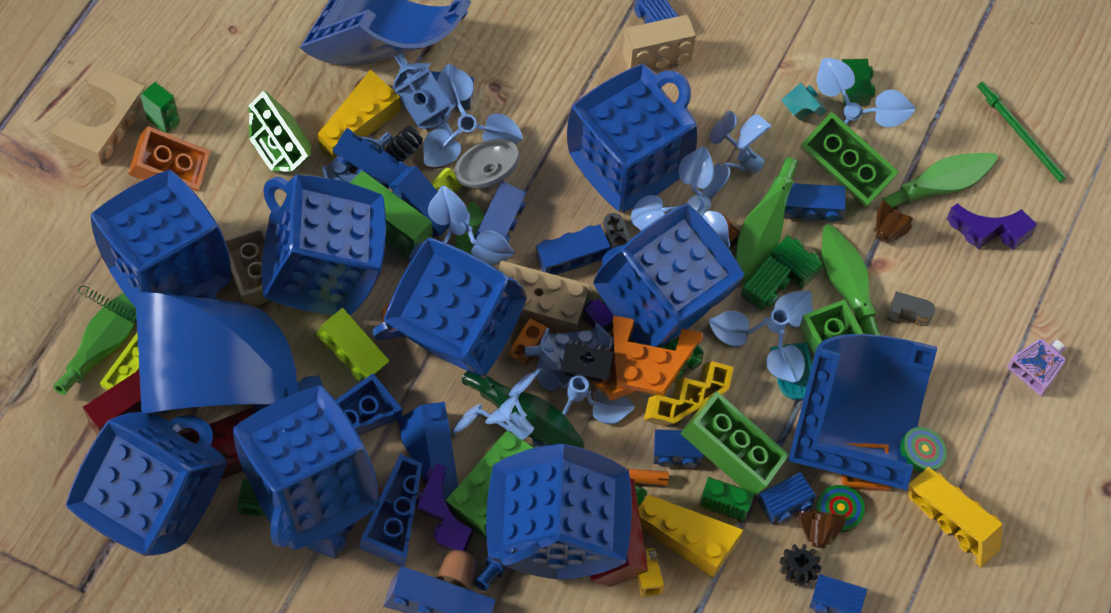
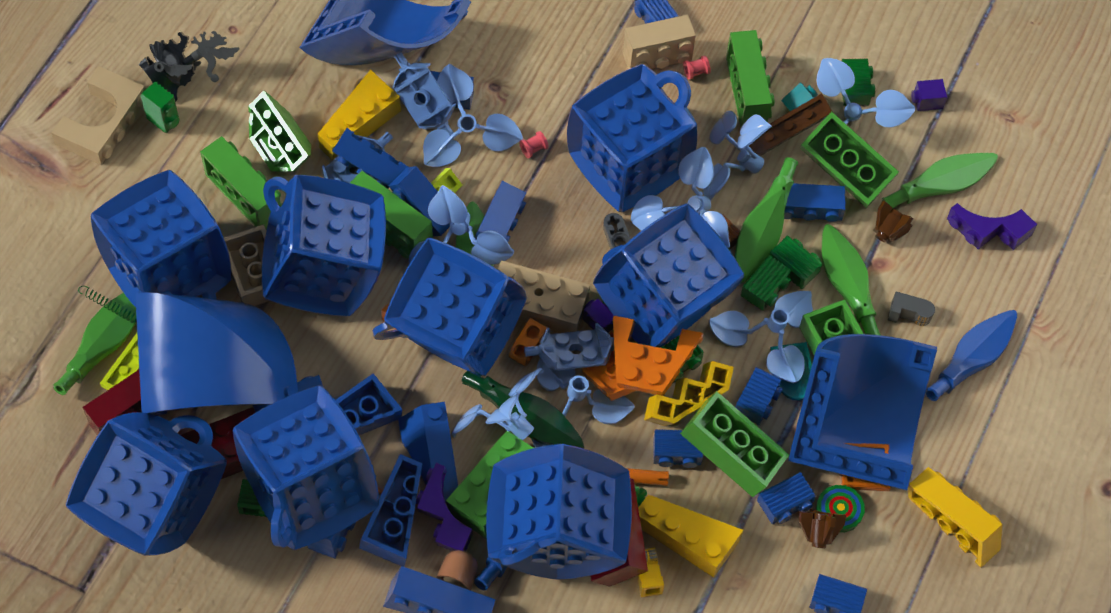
orange slope [128,126,211,191] -> none
lime wedge [315,308,389,381] -> none
black gear [385,126,423,162] -> none
light grey dish [455,139,520,189] -> none
blue brick [536,224,610,275] -> none
black brick [560,341,614,384] -> none
green brick [699,477,755,523] -> none
black gear [779,544,822,586] -> none
green tile [900,427,947,472] -> none
green bar [977,81,1067,183] -> none
lavender torso [1007,339,1065,396] -> none
none -> helmet [138,31,240,102]
none -> bright green brick [200,136,282,230]
none -> coral bush [519,131,549,159]
none -> coral bush [683,56,711,80]
none -> bright green brick [726,30,775,128]
none -> blue brick [735,367,783,425]
none -> reddish brown plate [749,93,833,156]
none -> dark purple brick [911,79,947,111]
none -> blue animal [925,310,1017,401]

